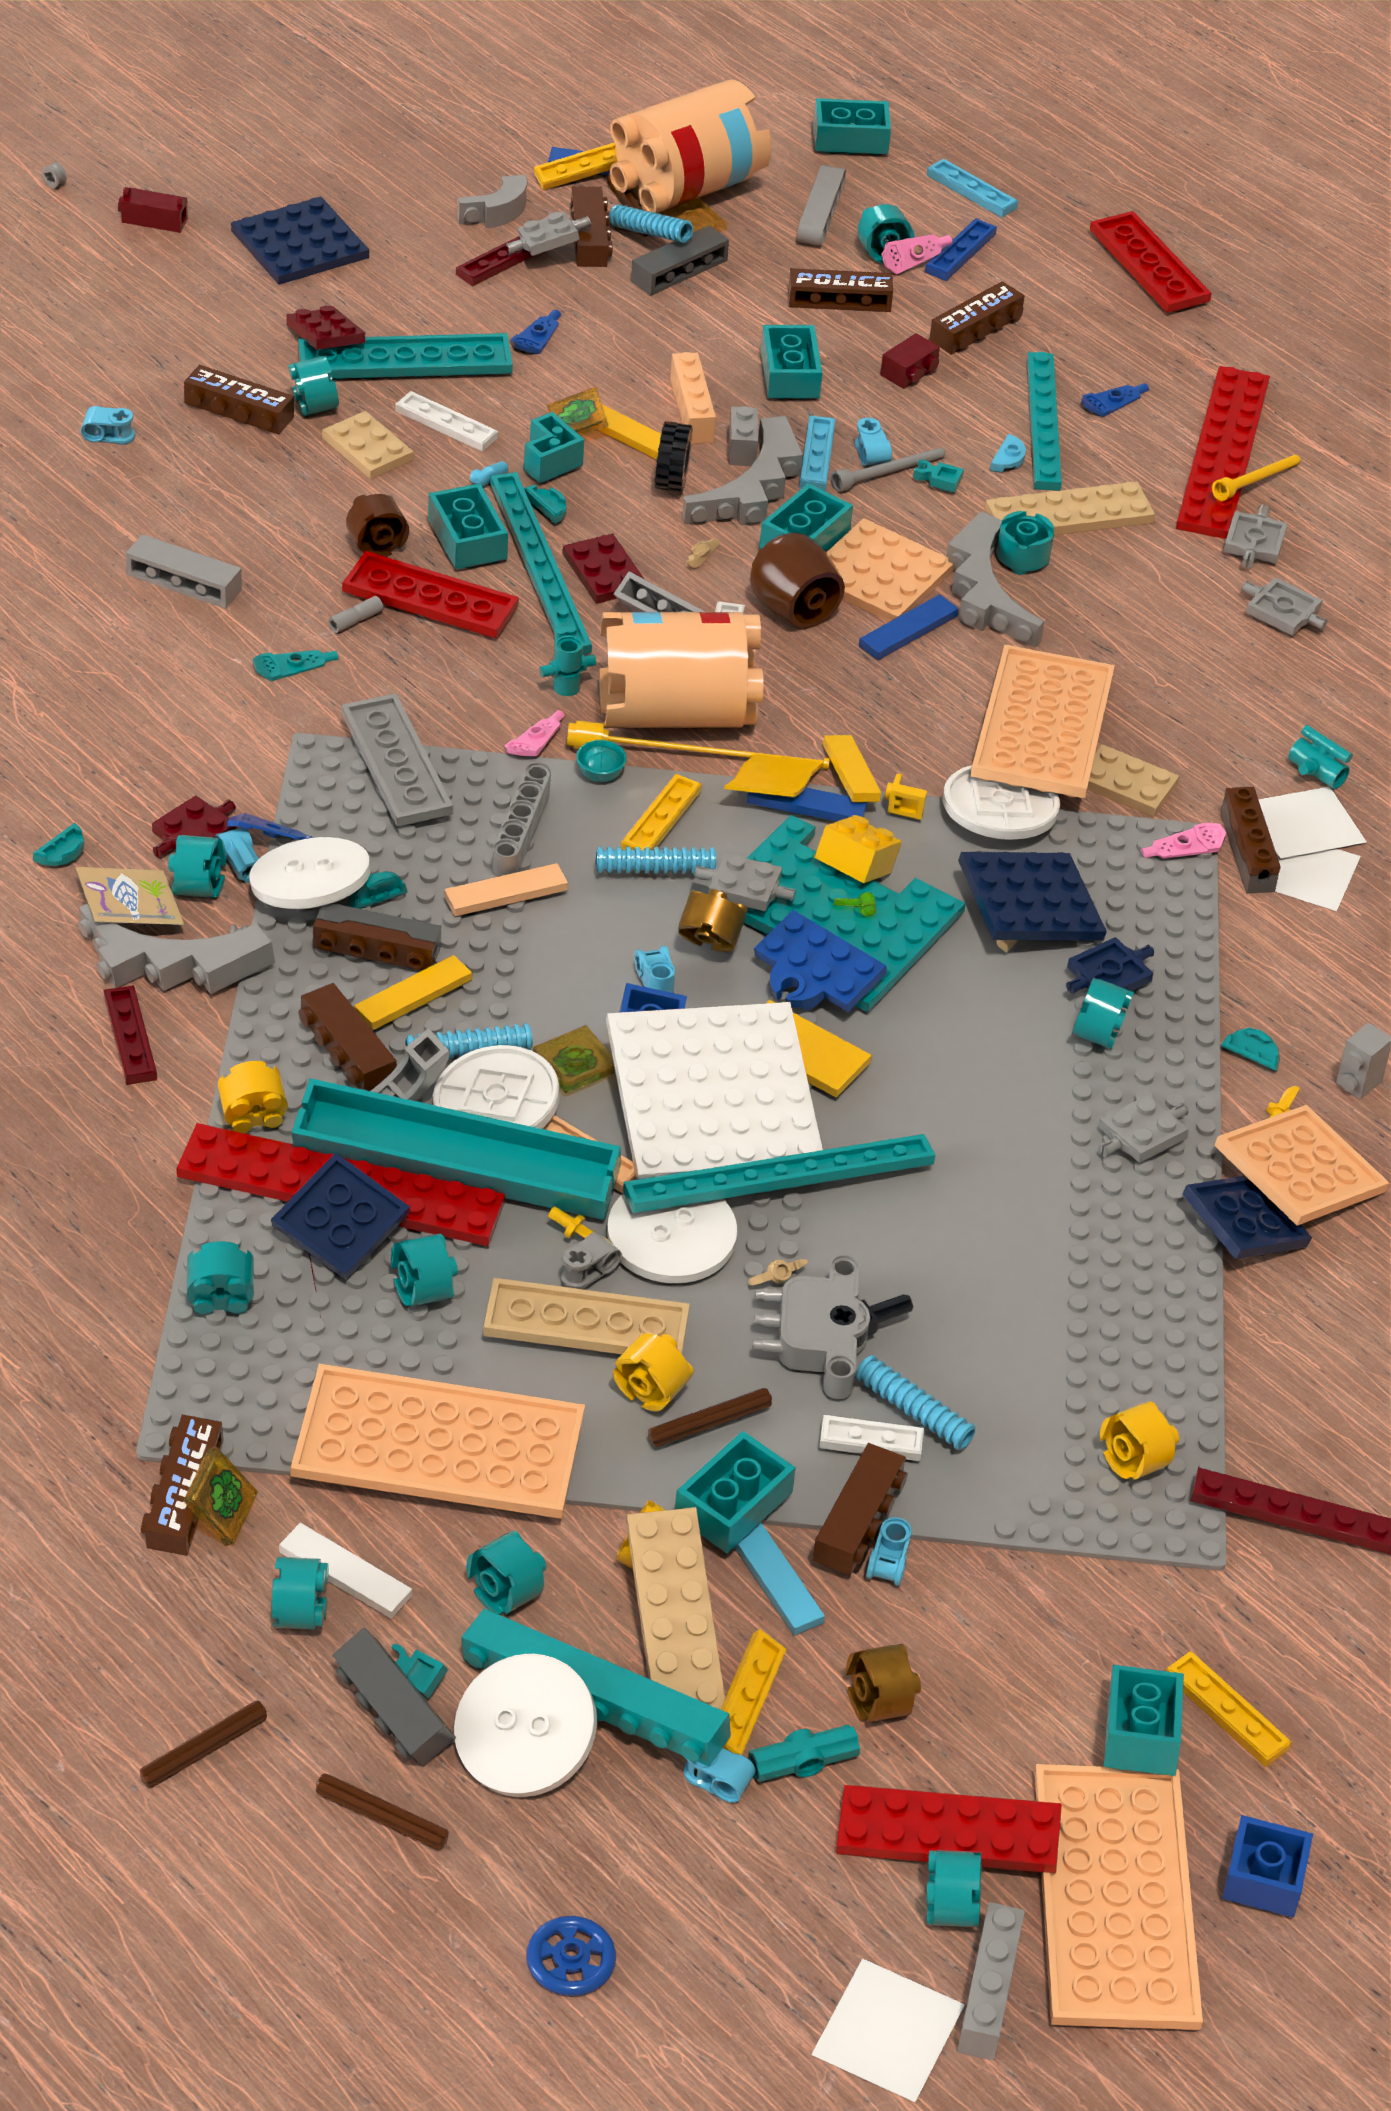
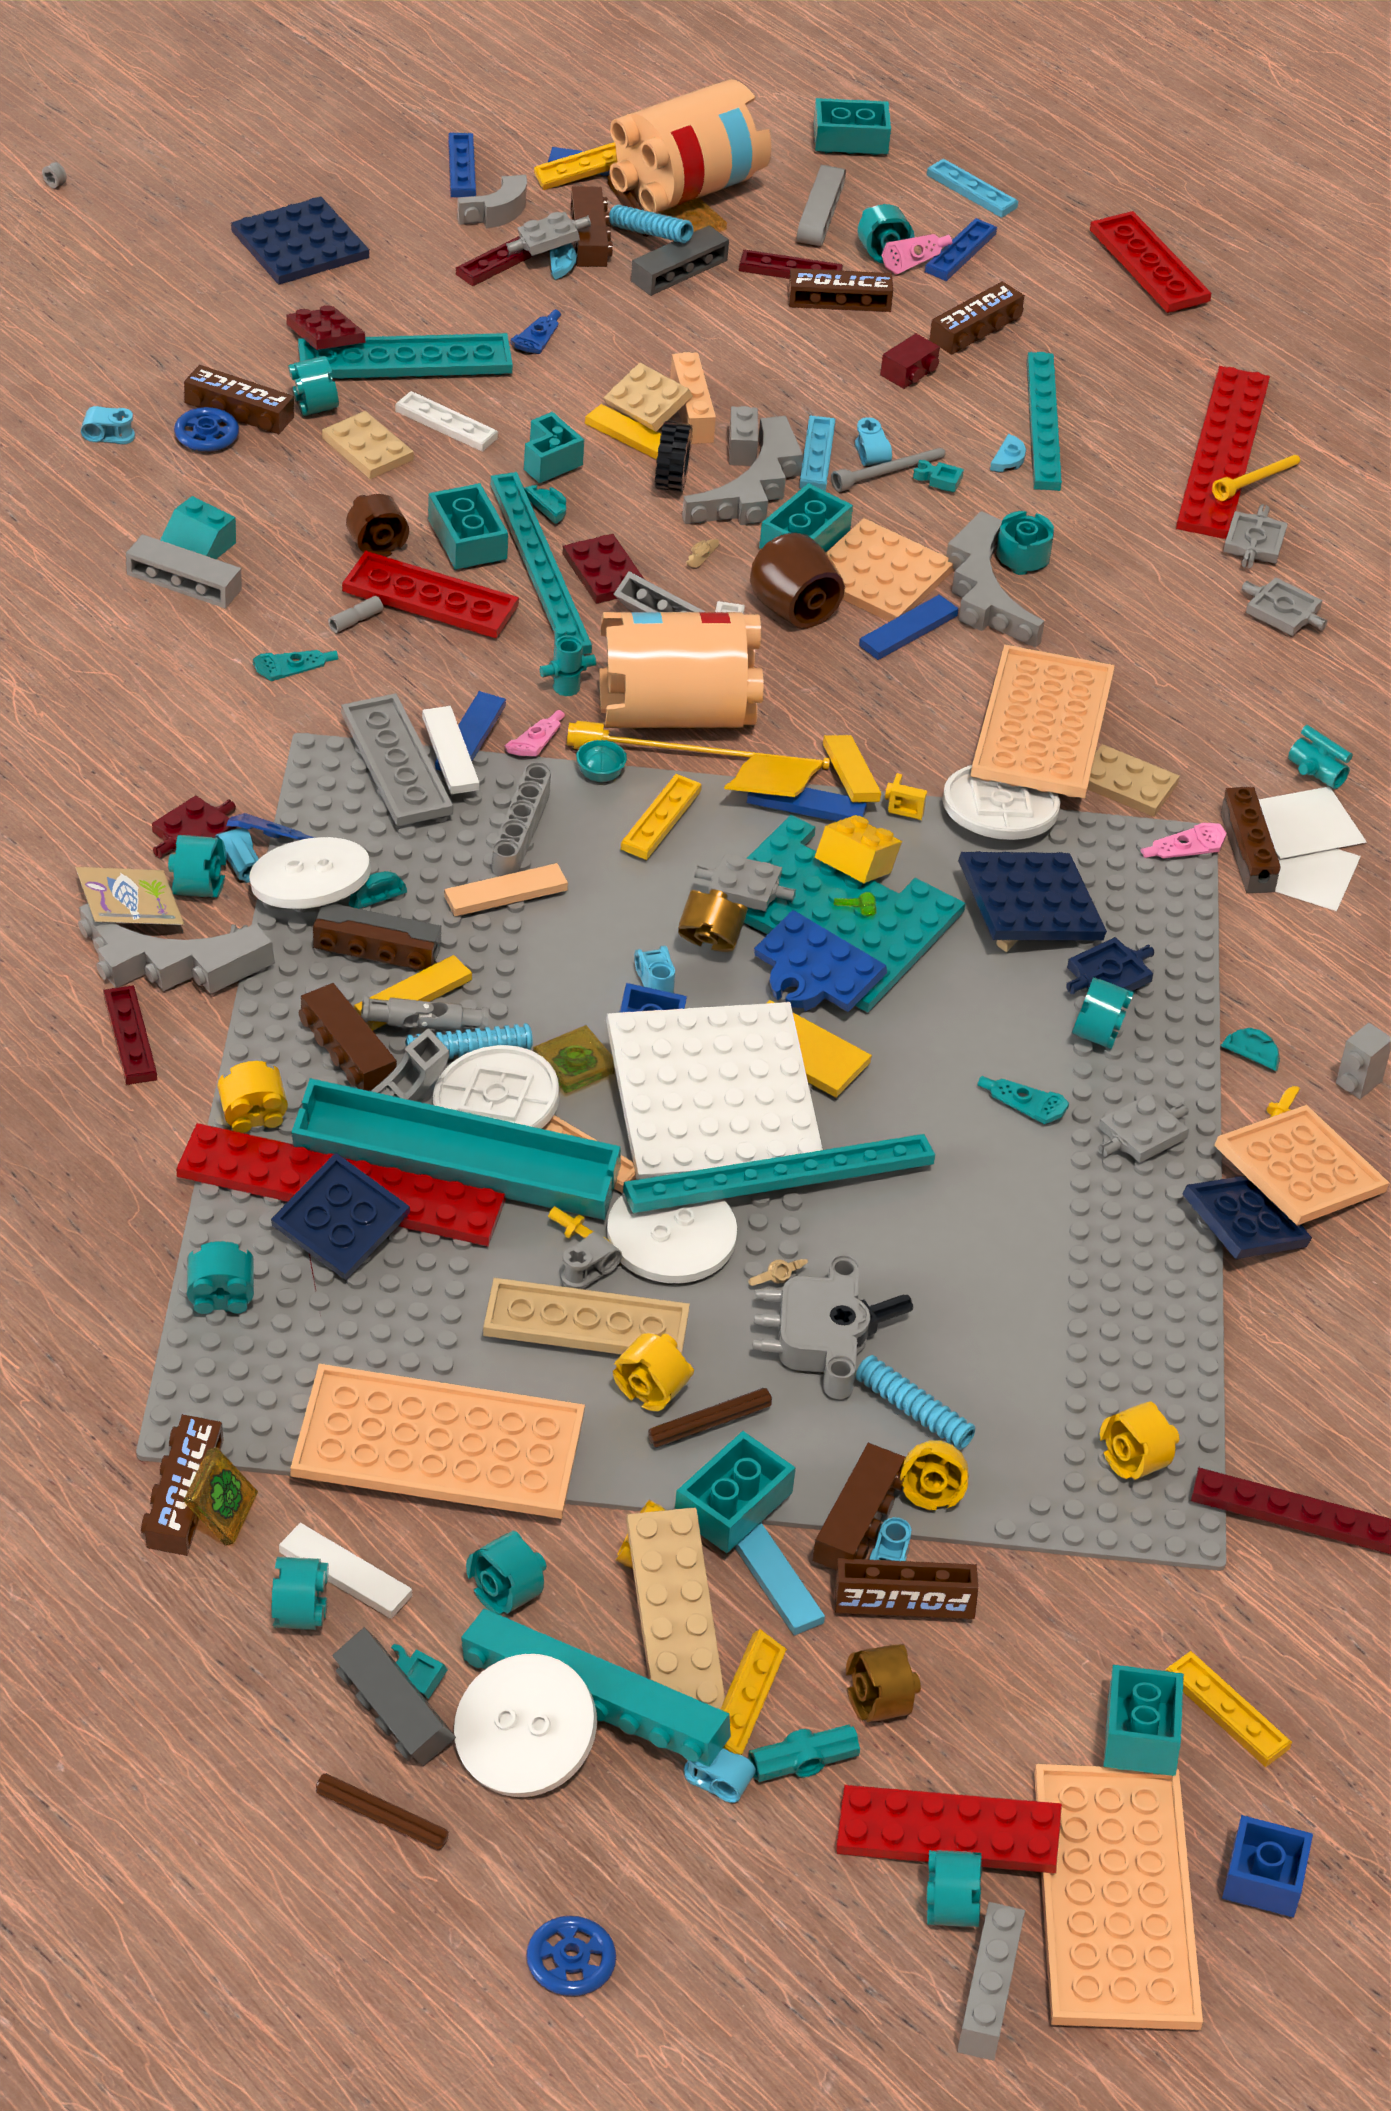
teal plate [33,823,84,866] -> none
dark red brick [118,187,188,233] -> none
reddish brown axle [140,1700,267,1787] -> none
teal brick [391,1233,458,1306] -> none
medium azure arm [470,461,508,487] -> none
clear yellow tile [547,387,609,436] -> none
medium azure piece [596,847,717,874] -> none
teal brick [760,325,822,399] -> none
white sticker [811,1958,965,2102] -> none
white tile [819,1415,924,1461] -> none
tan plate [985,481,1155,535] -> none
blue piece [1081,383,1149,417] -> none
none -> teal slope [160,496,236,559]
none -> blue plate [174,407,239,451]
none -> light grey piece [361,996,488,1032]
none -> white tile [422,706,479,794]
none -> blue tile [435,691,506,771]
none -> blue tile [448,133,476,198]
none -> medium azure plate [550,243,577,280]
none -> tan plate [603,363,693,431]
none -> dark red tile [739,249,843,279]
none -> reddish brown brick [835,1558,978,1619]
none -> yellow cylinder [900,1440,969,1510]
none -> teal piece [977,1076,1069,1124]

